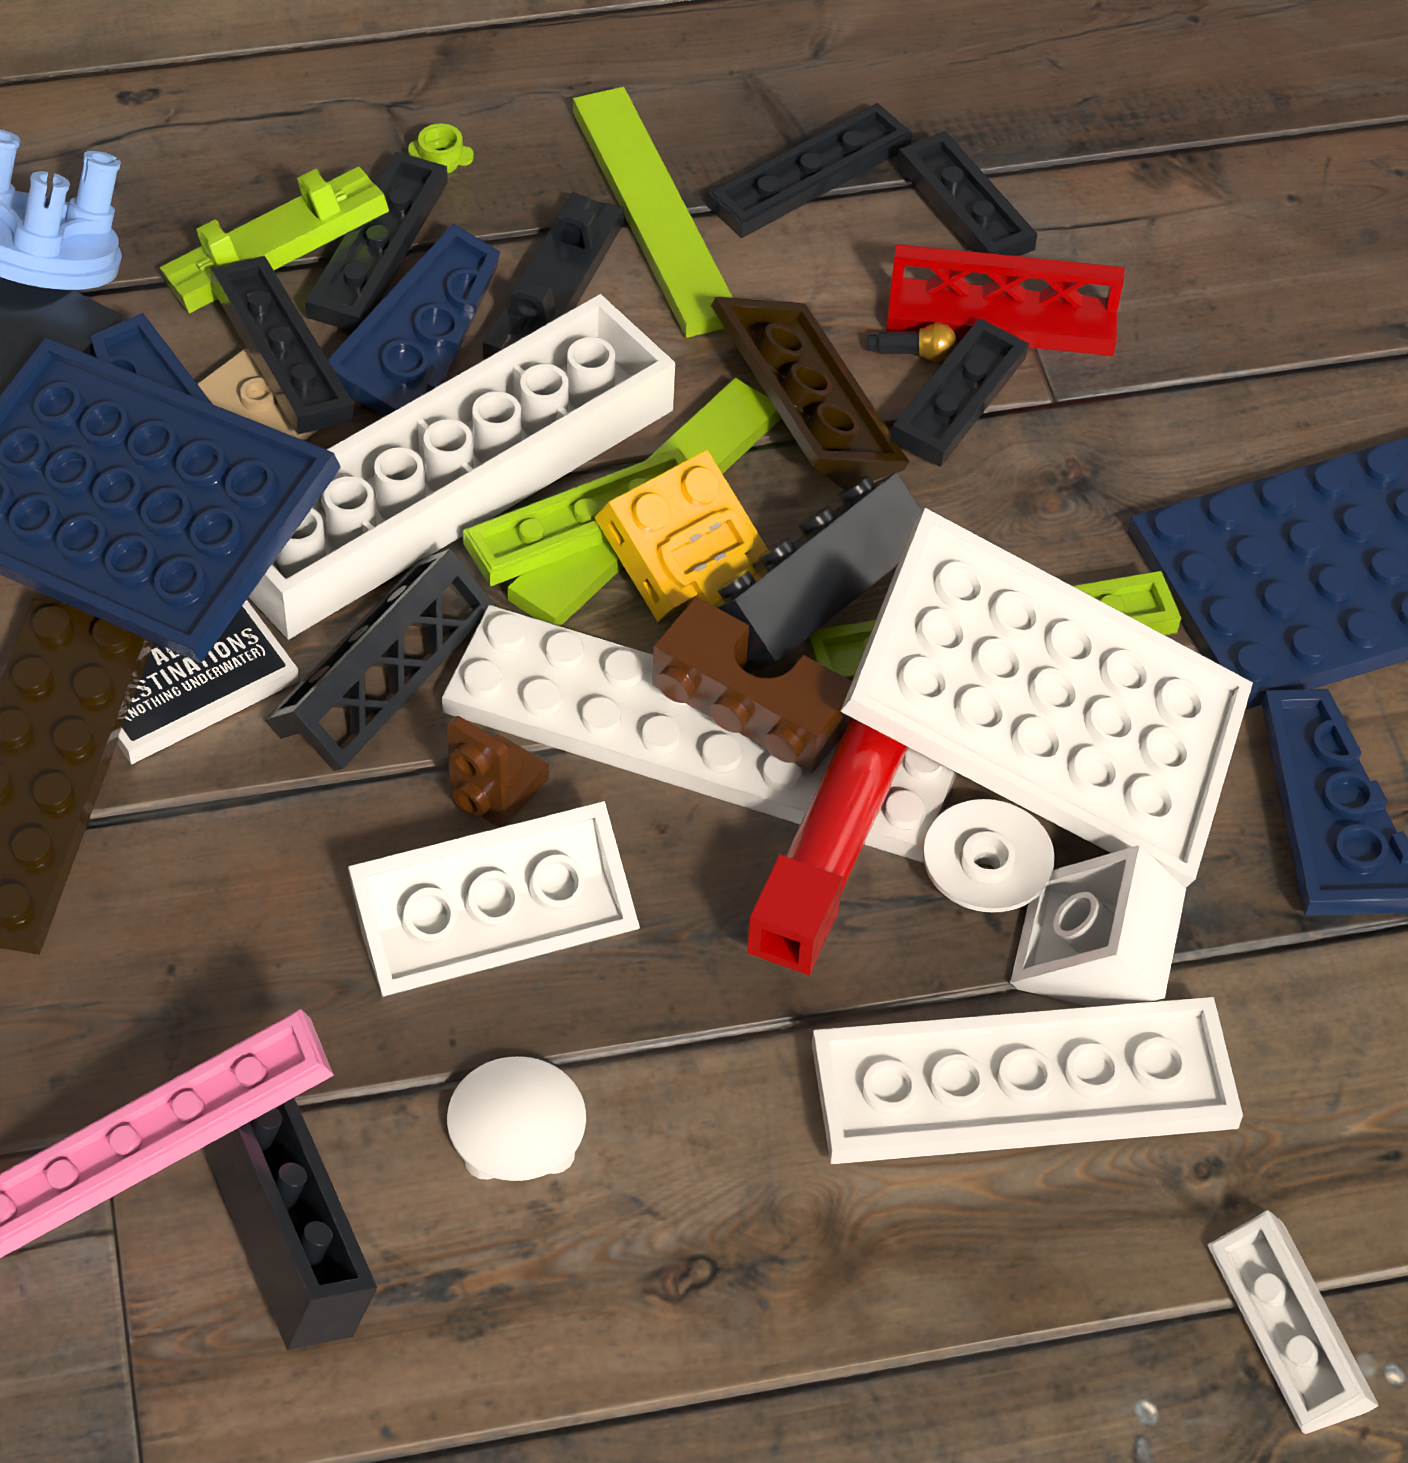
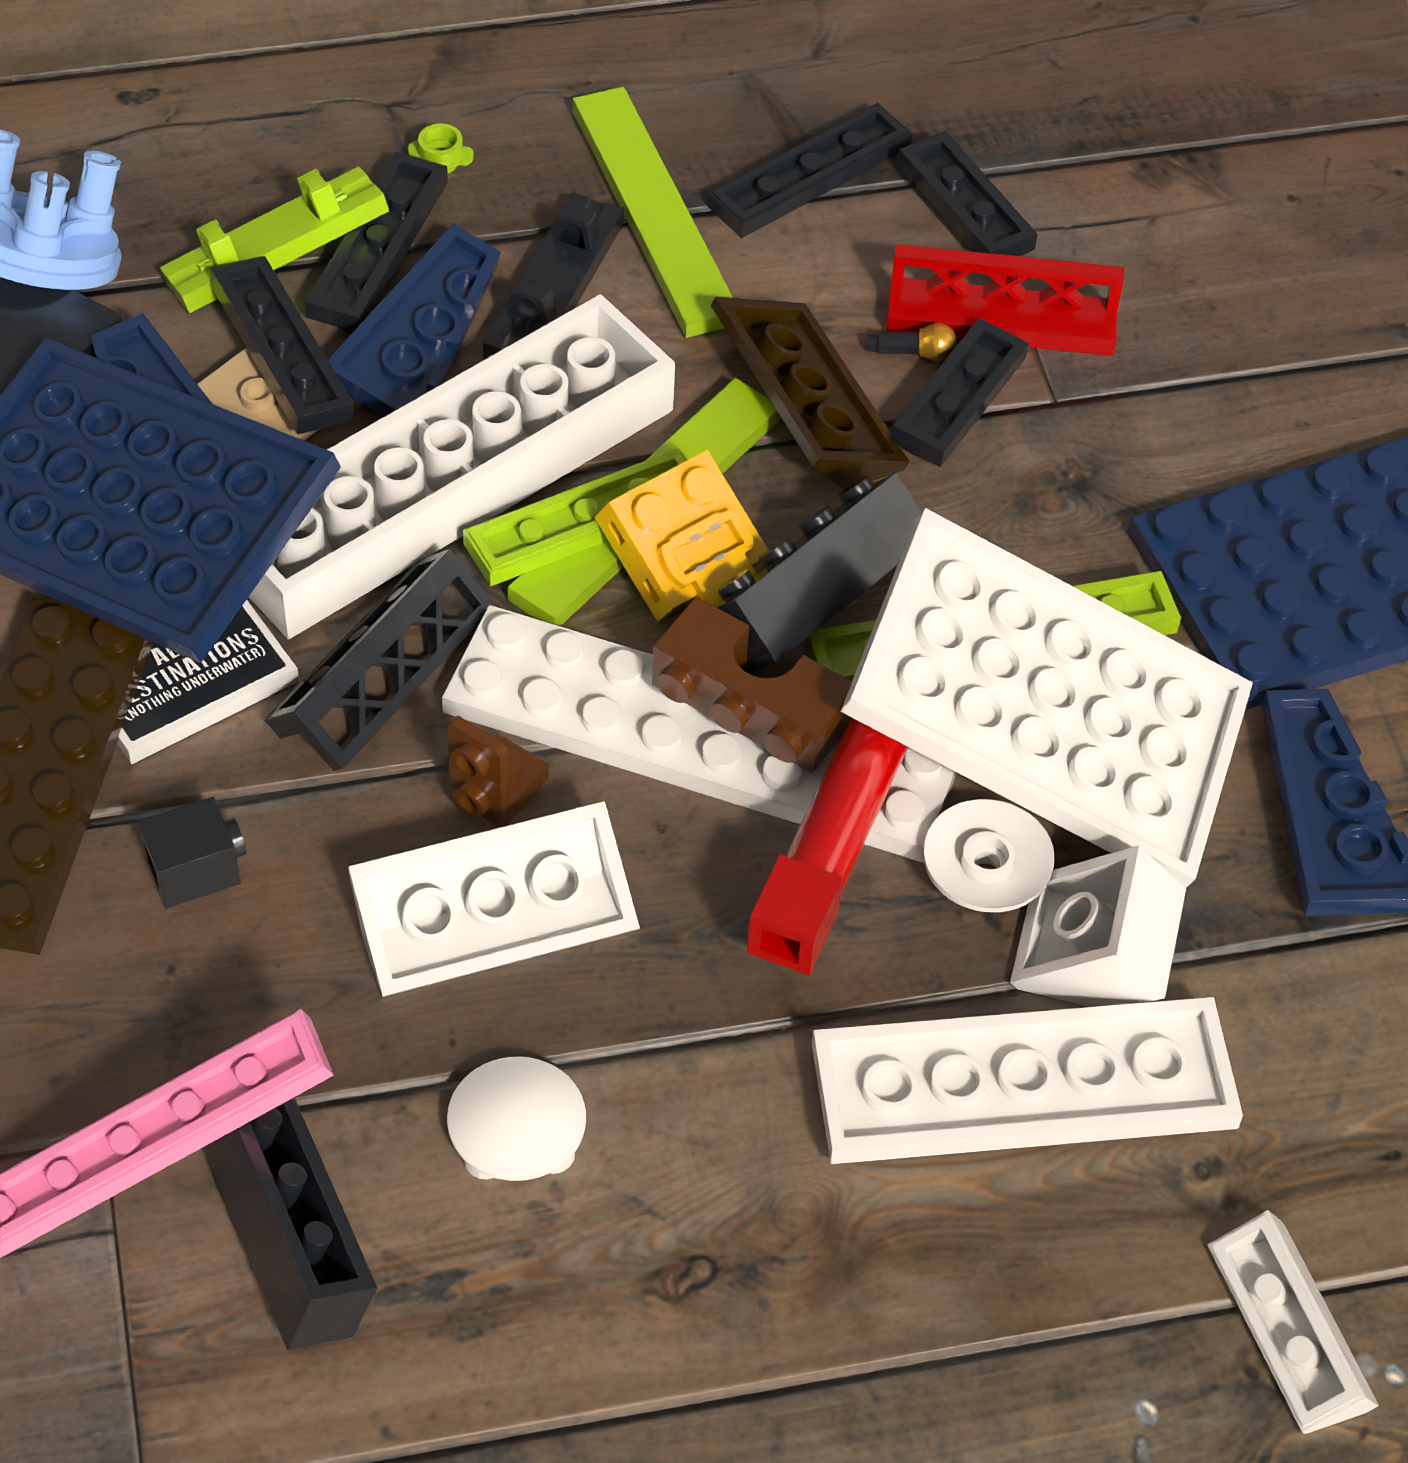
none -> black brick [138,796,247,909]

